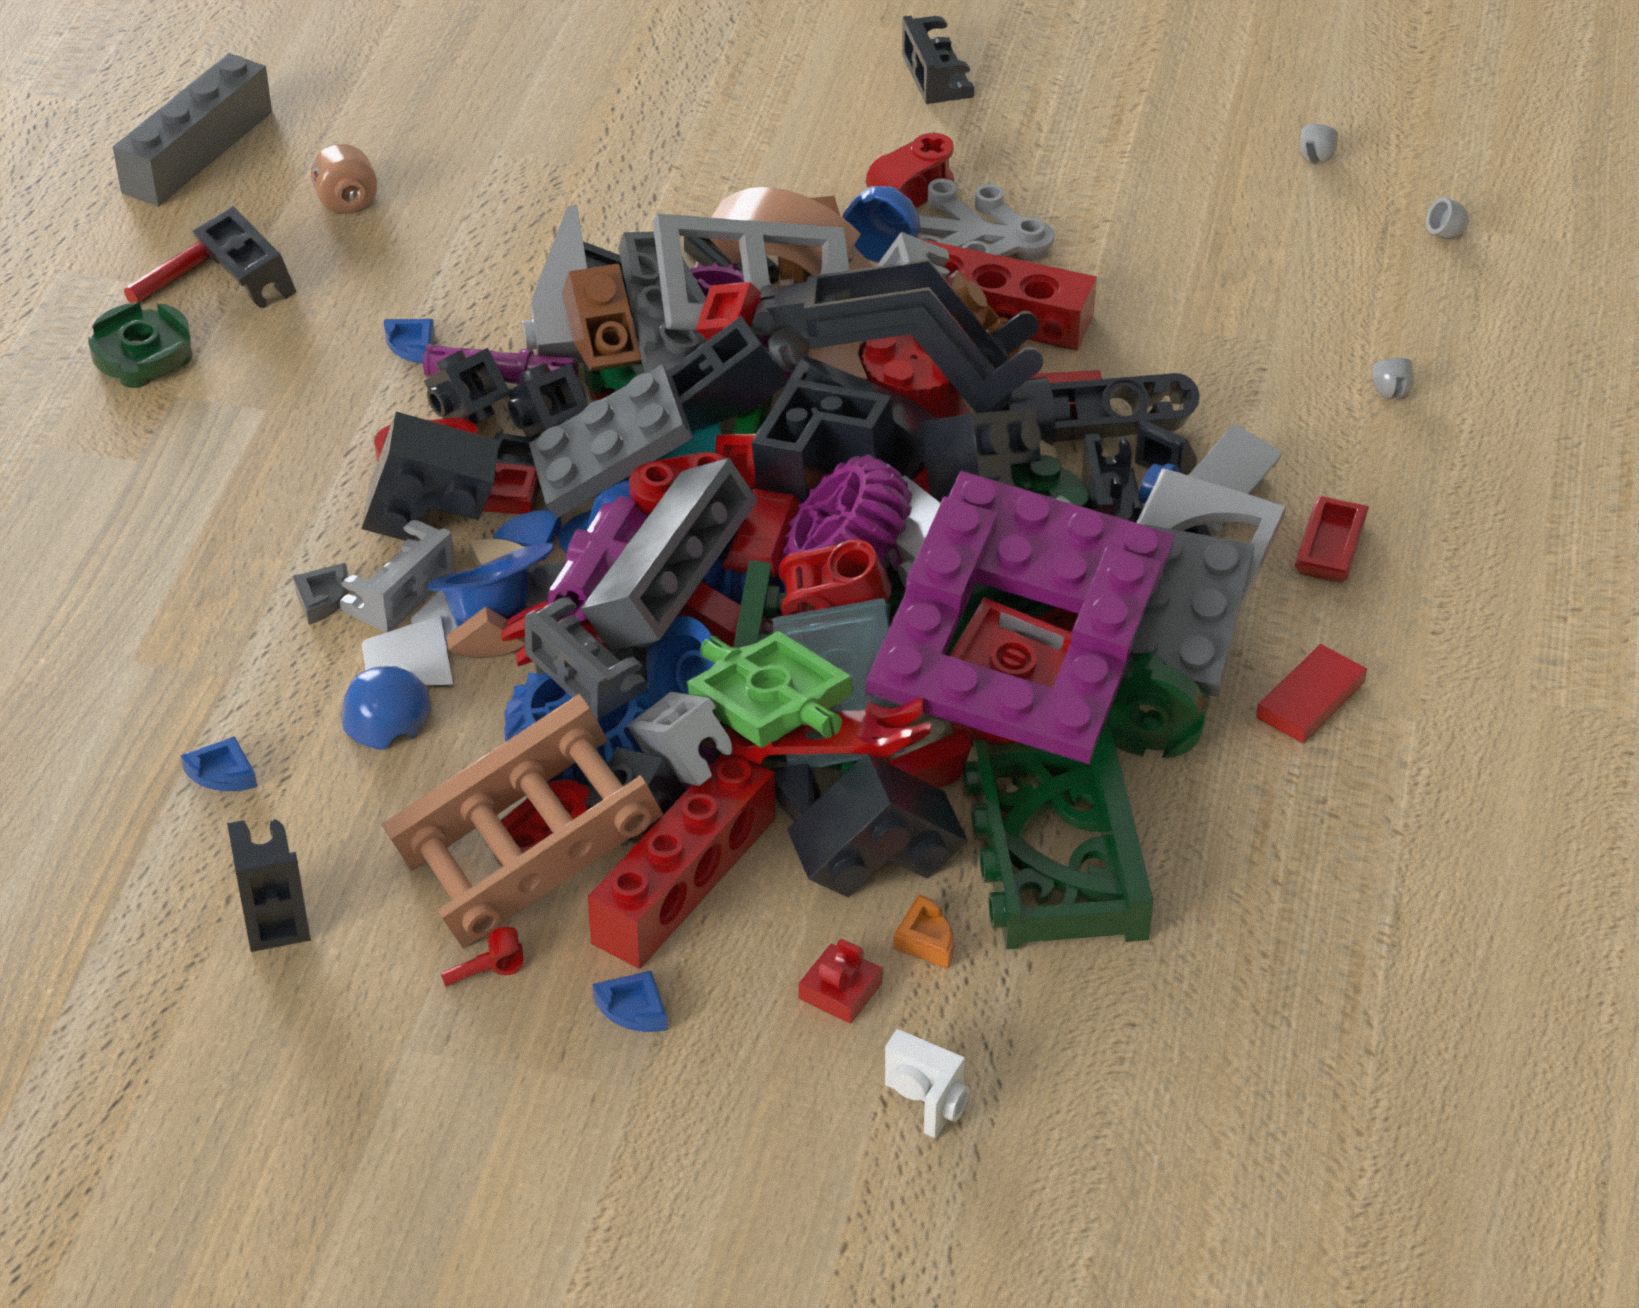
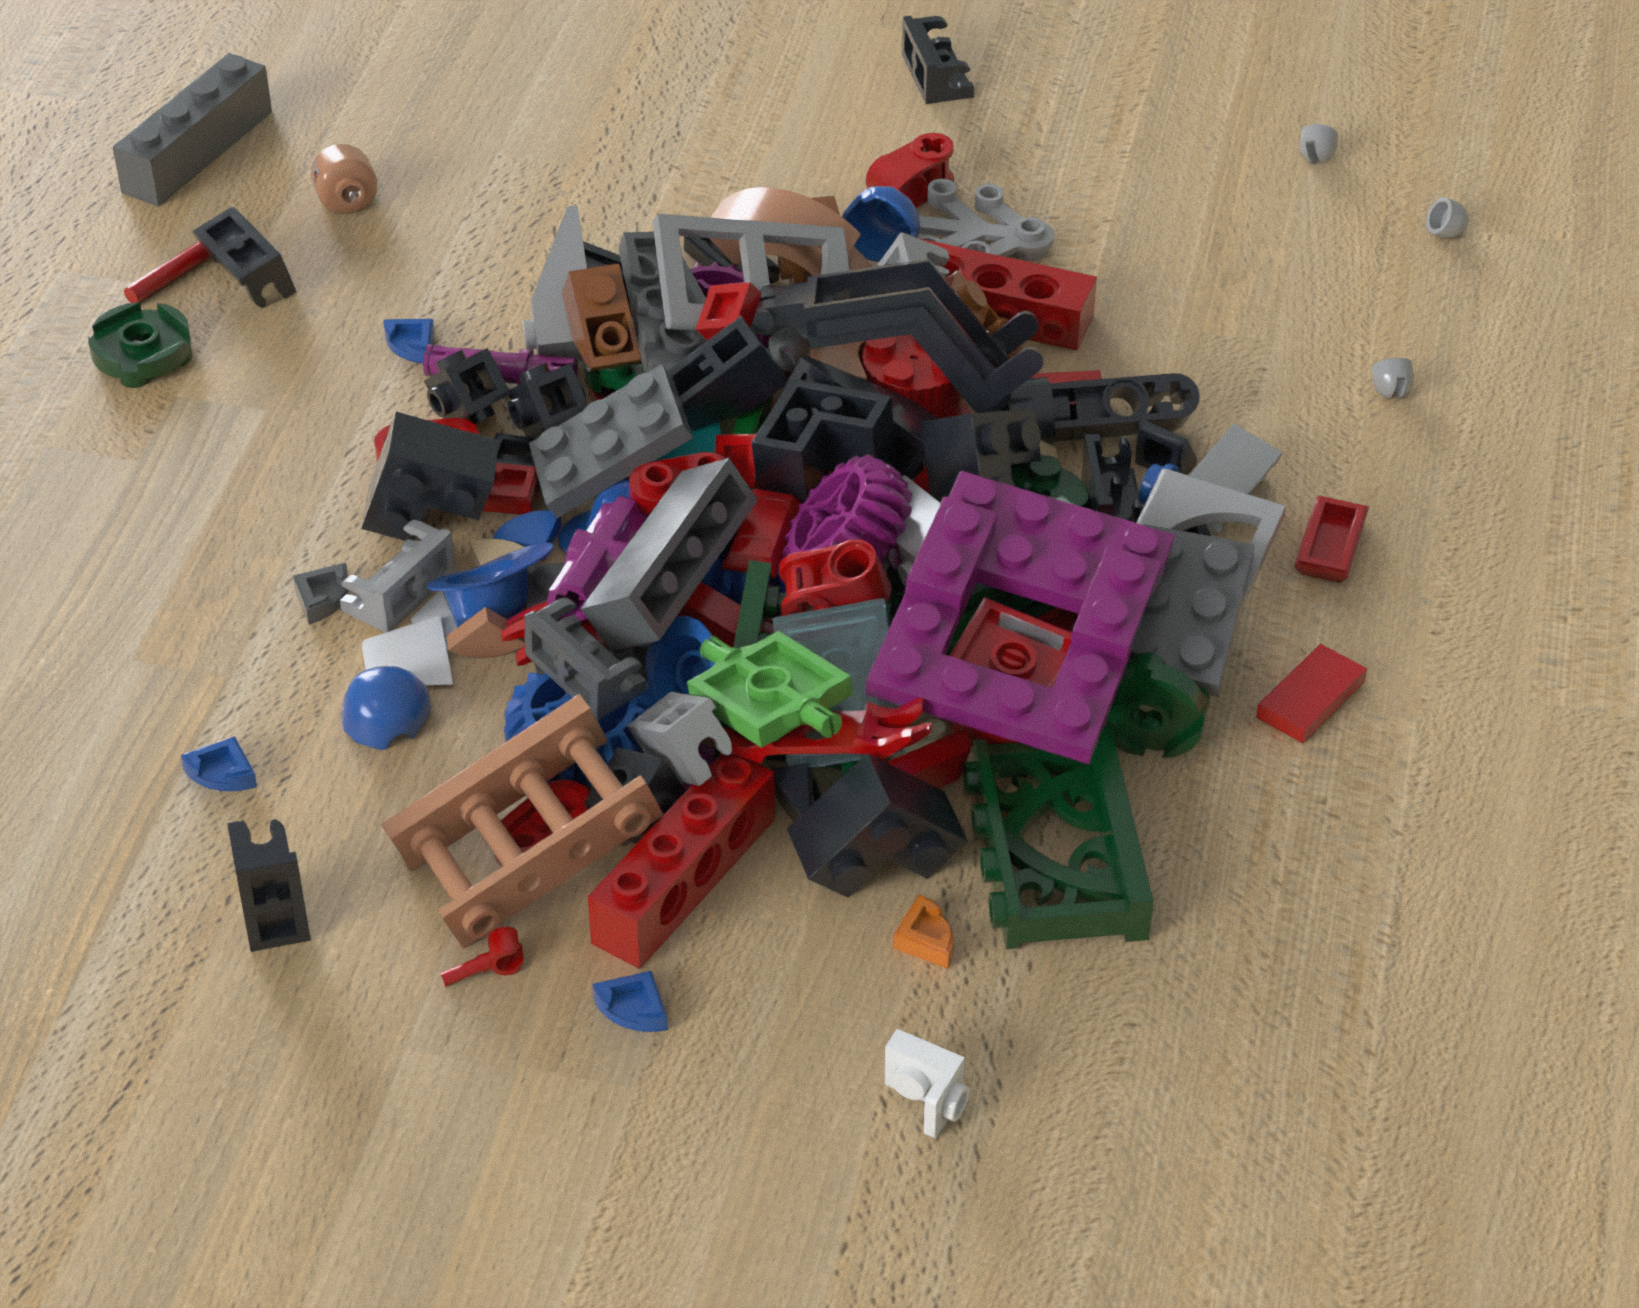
red tile [799,938,883,1024] -> none

